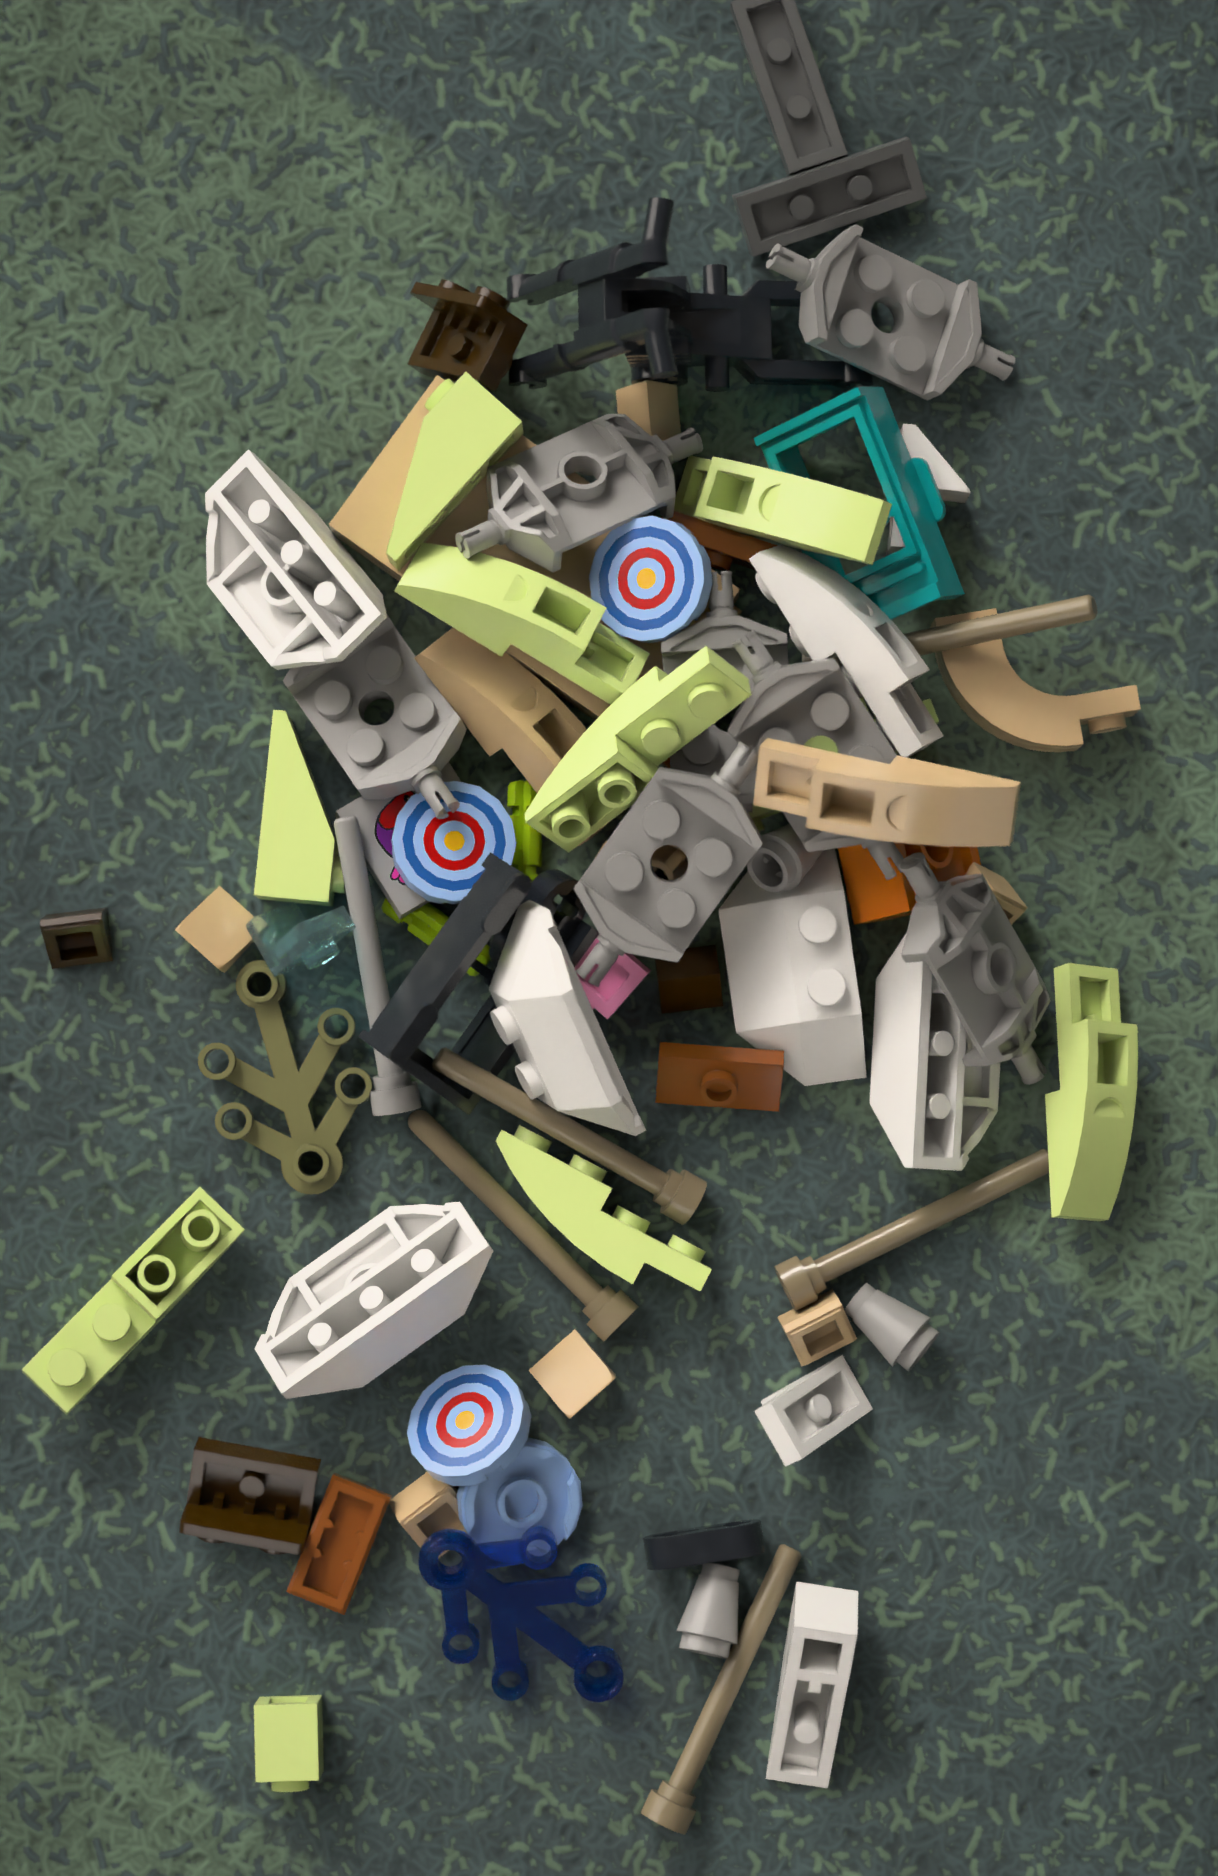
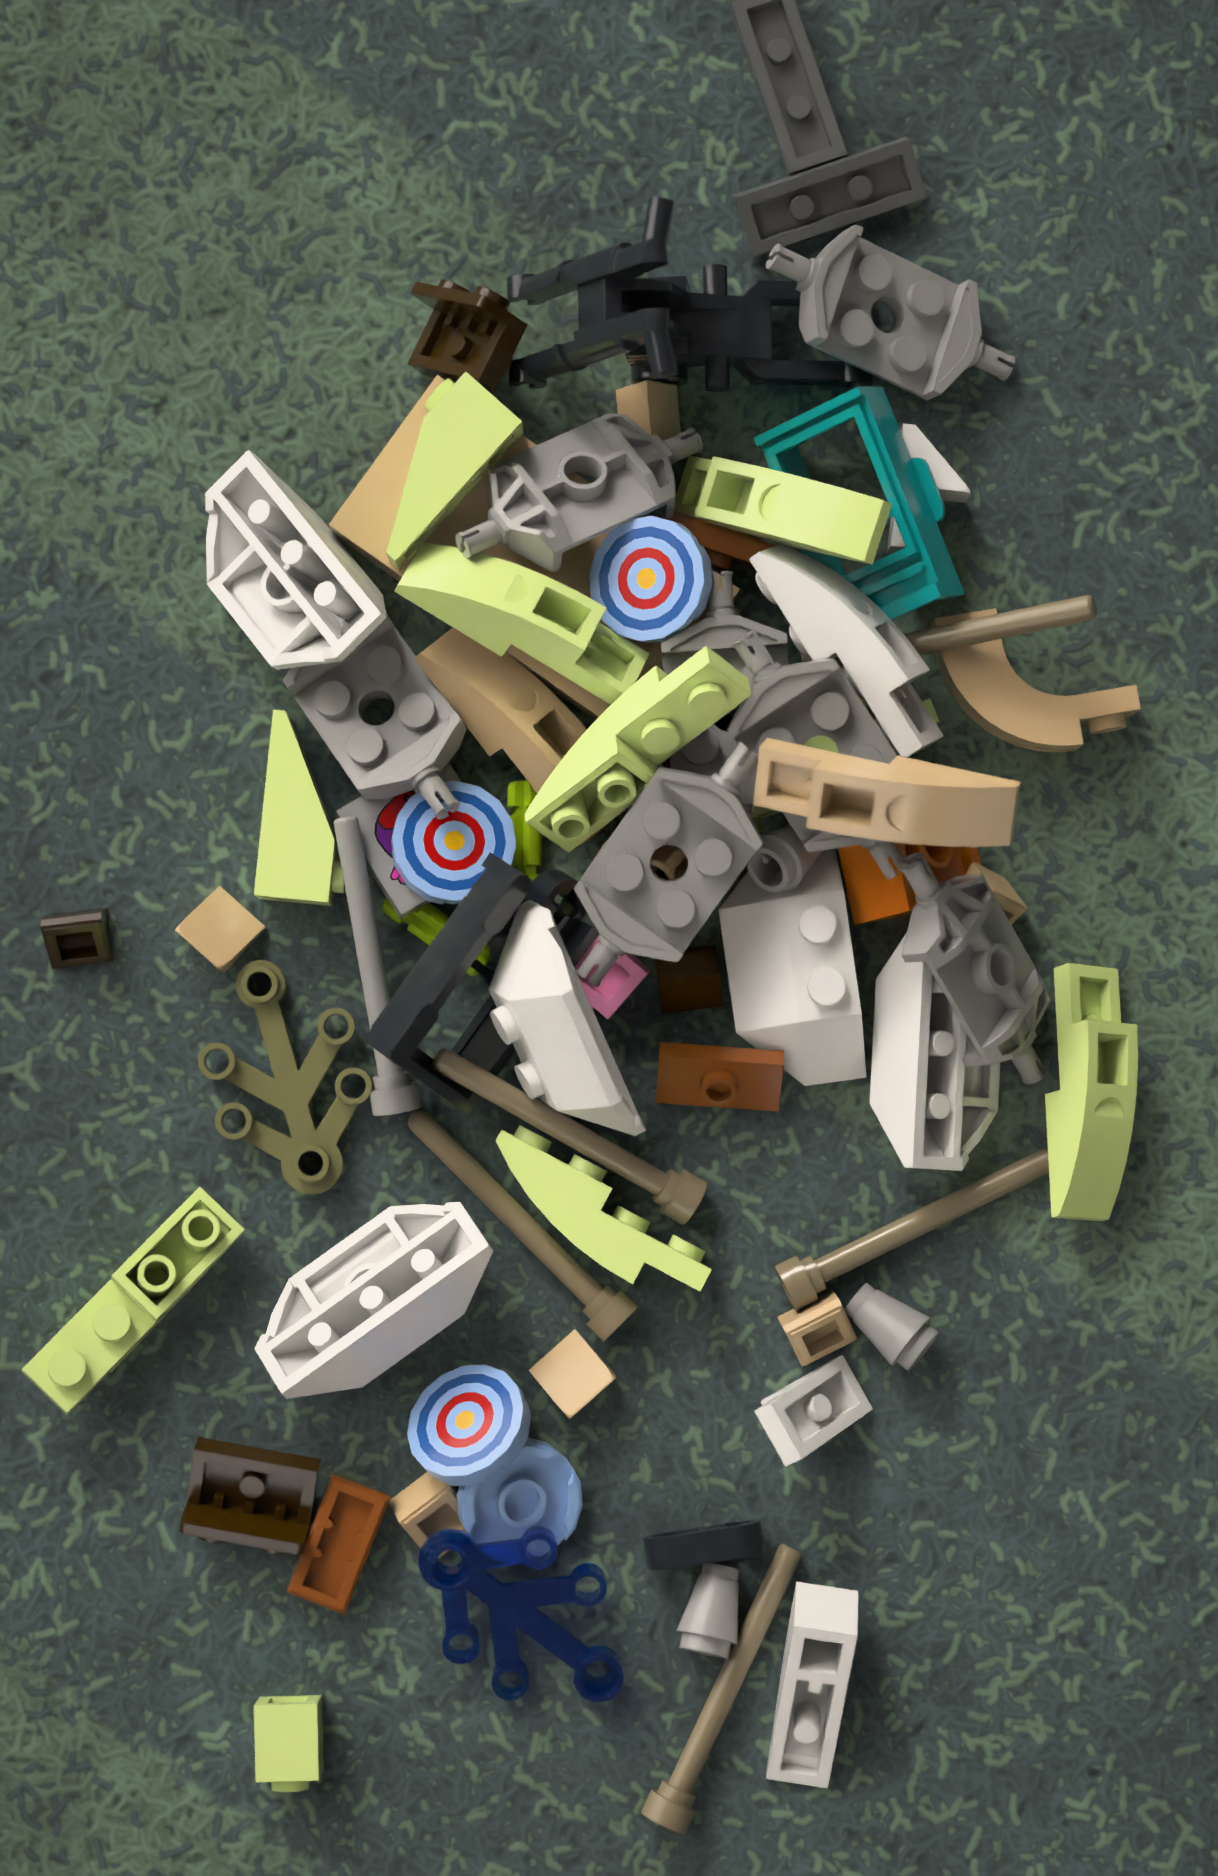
clear light blue bracket [246,902,356,977] -> none

